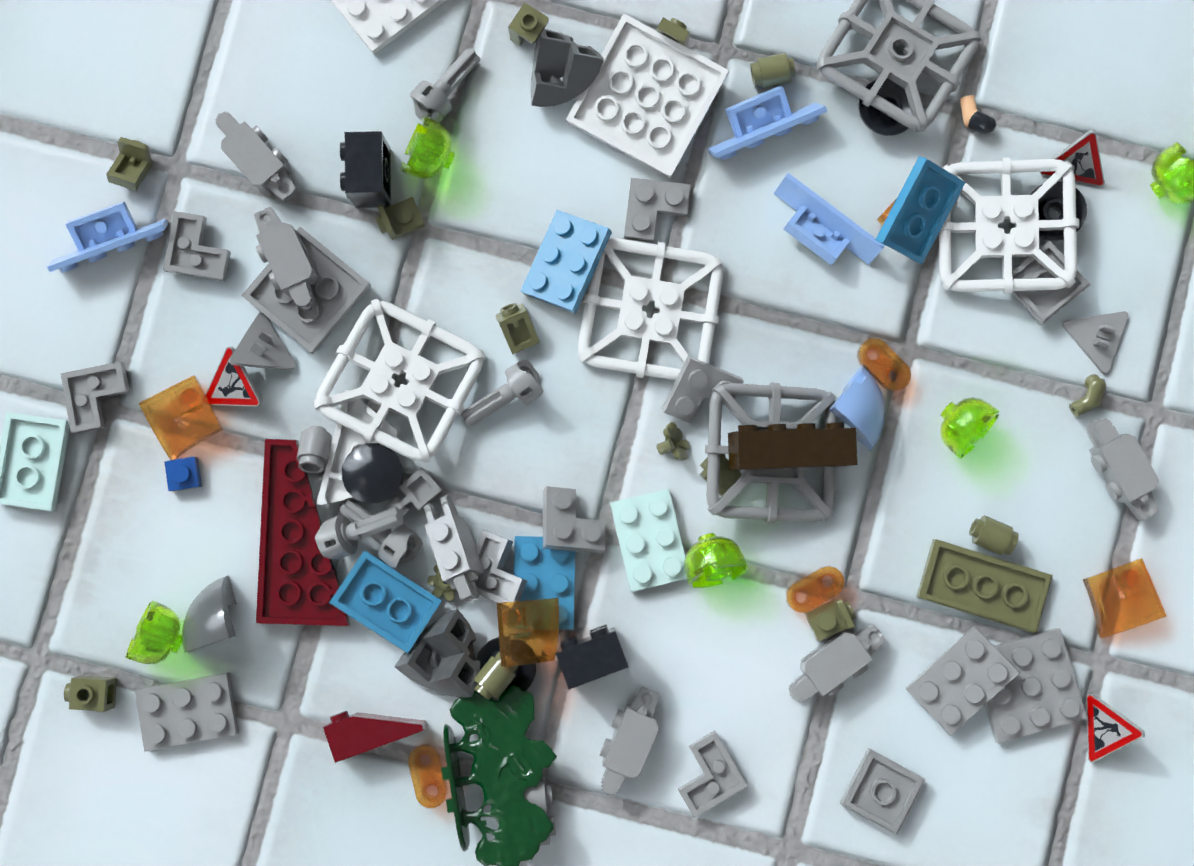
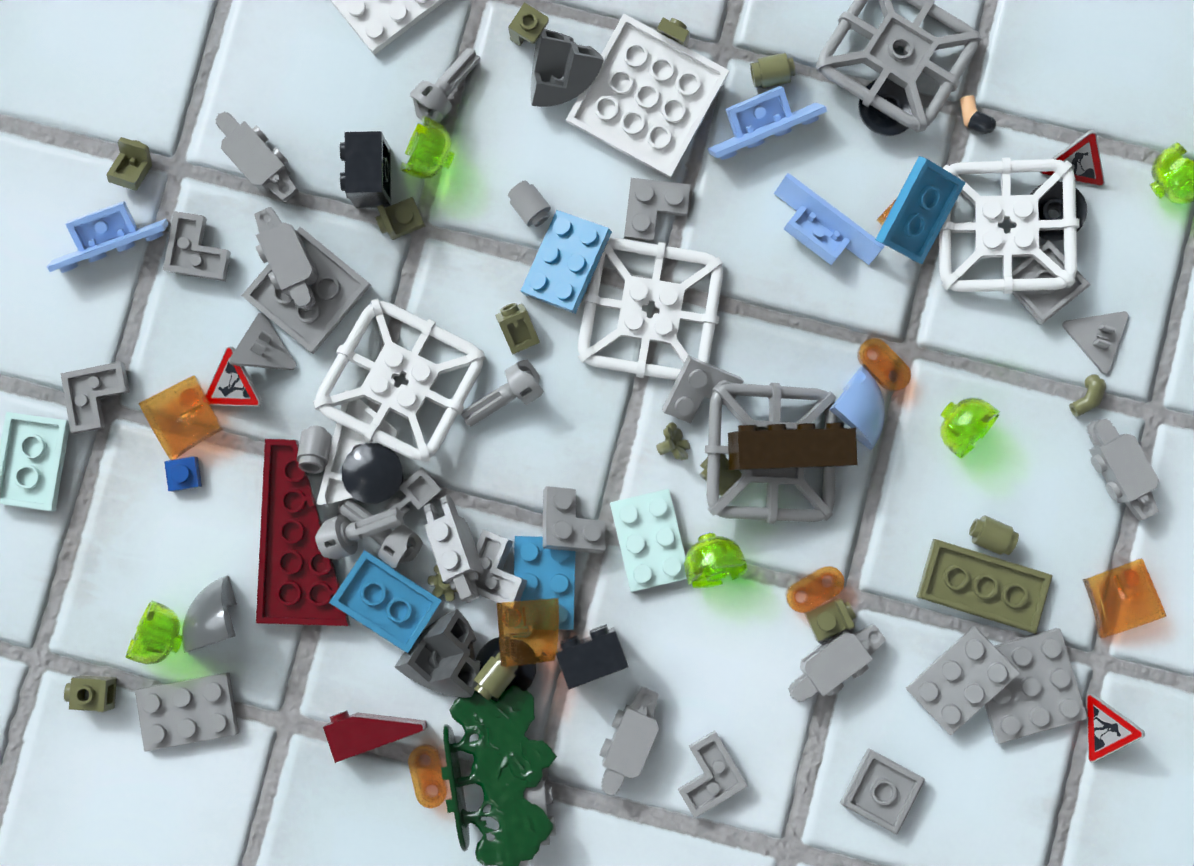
none -> light grey brick [508,180,551,227]

